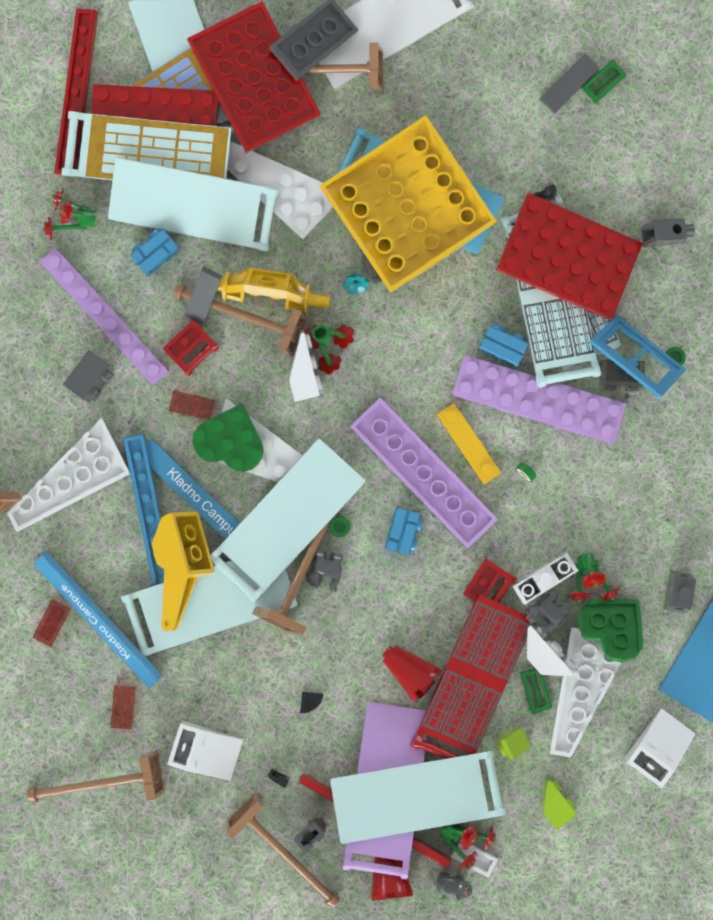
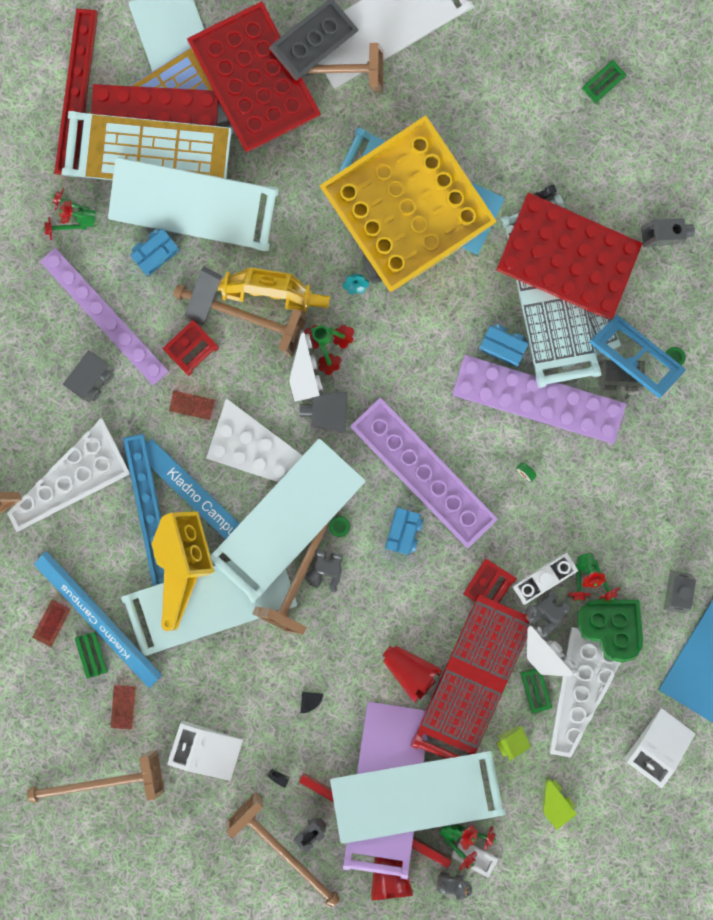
green plate [192,403,264,472] -> none
white wing [227,141,333,240] -> none
yellow plate [437,403,501,485] -> none
dark grey tile [540,54,600,114] -> none
none -> green tile [75,631,108,679]
none -> dark grey torso [299,392,347,433]

